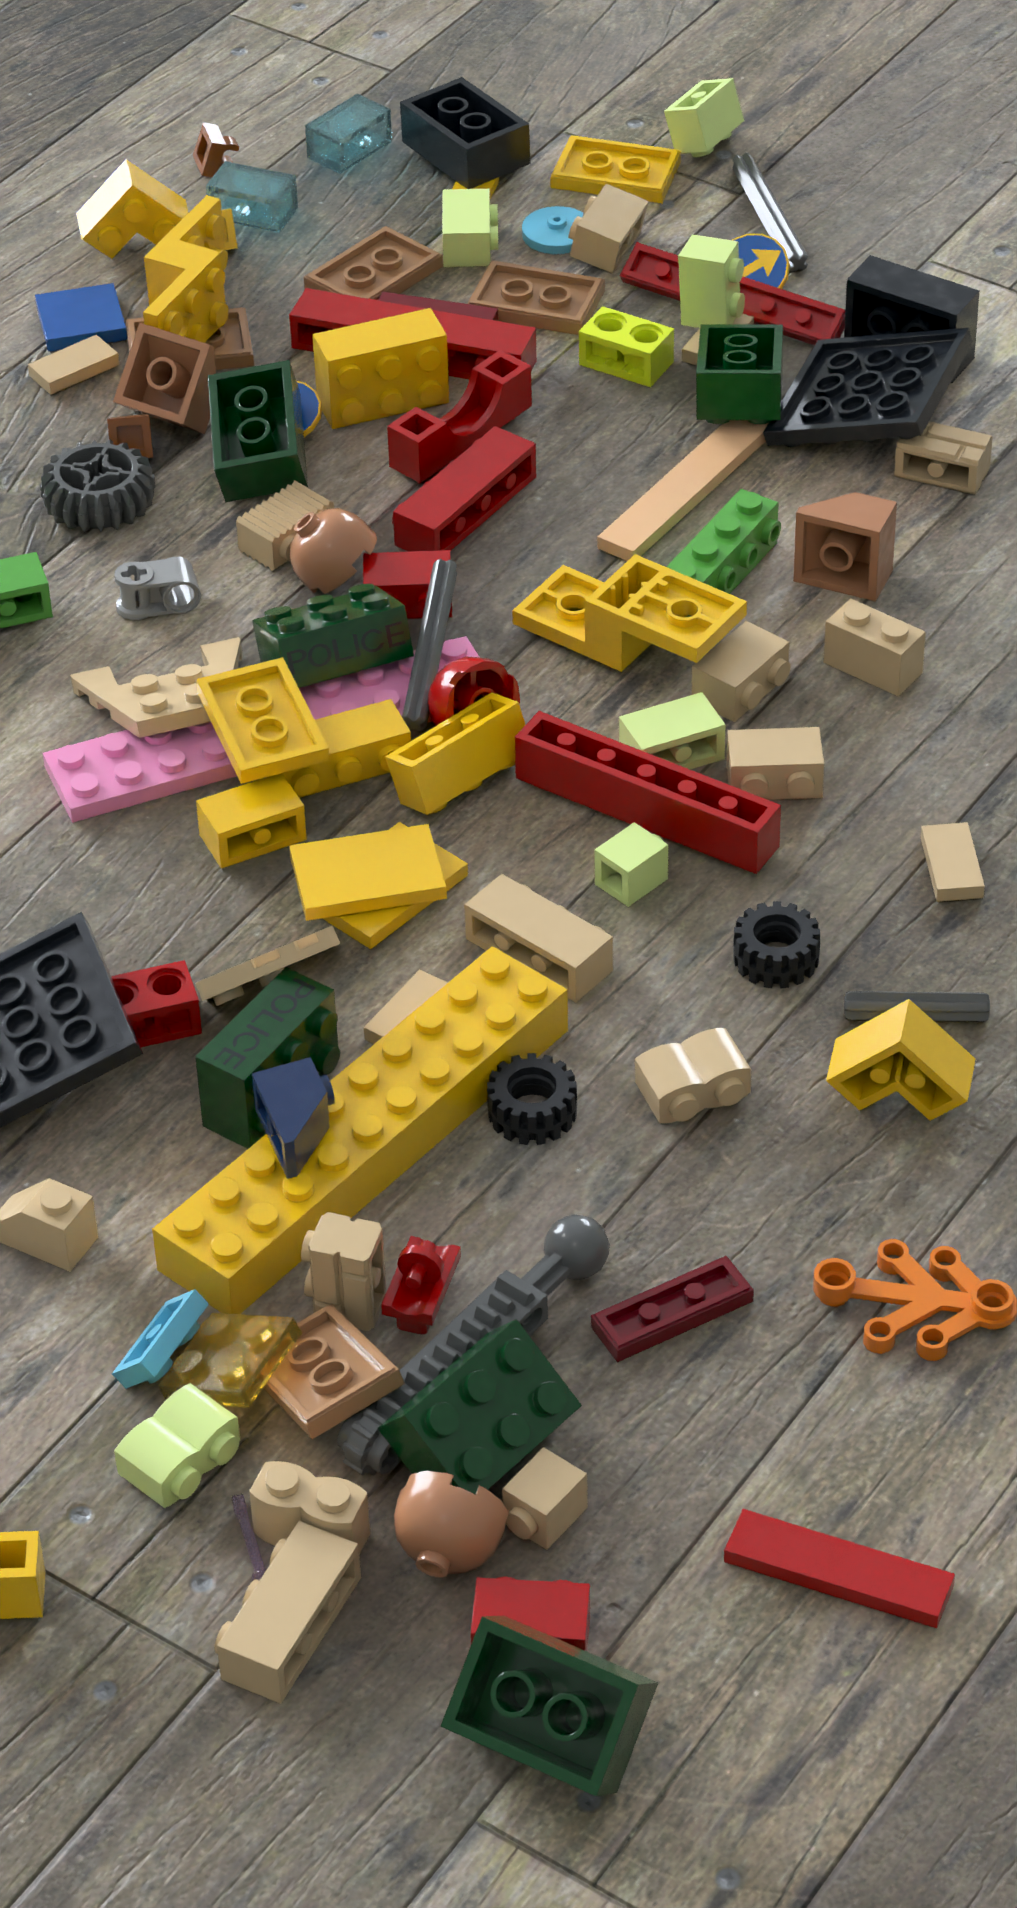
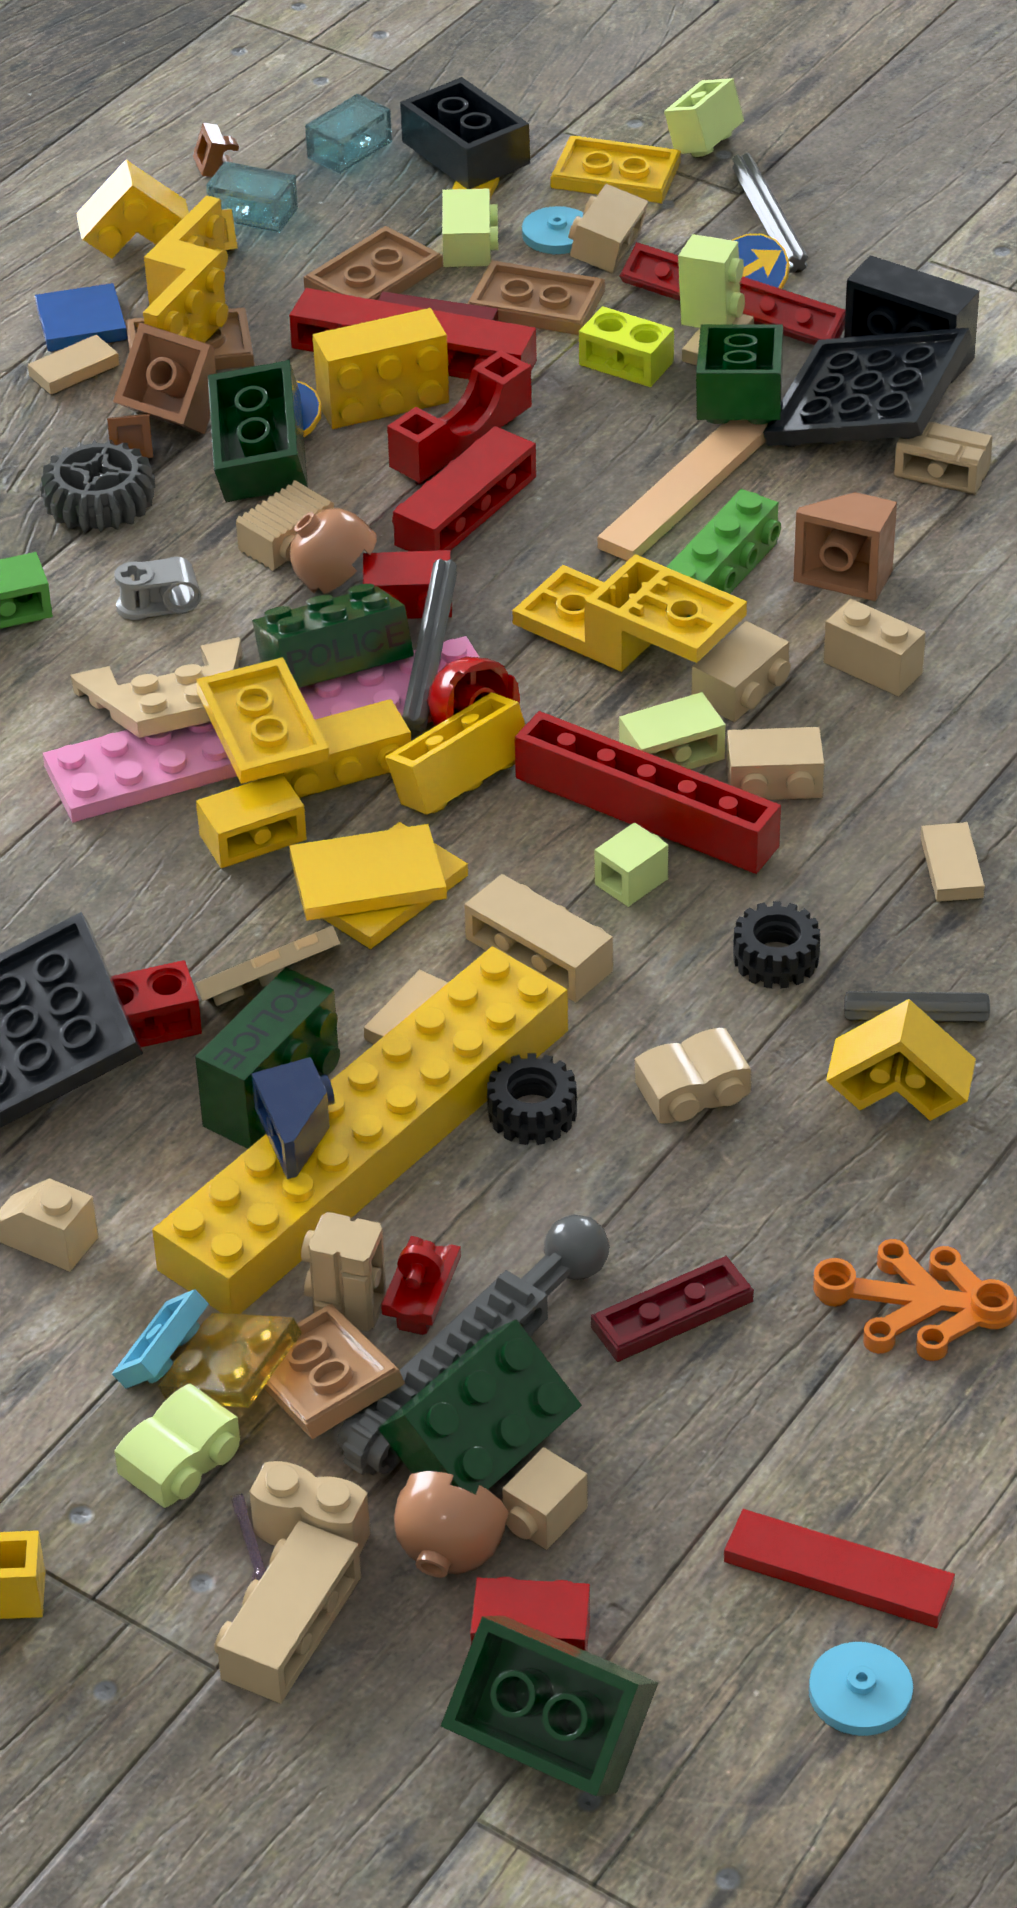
none -> medium azure piece [809,1642,913,1736]

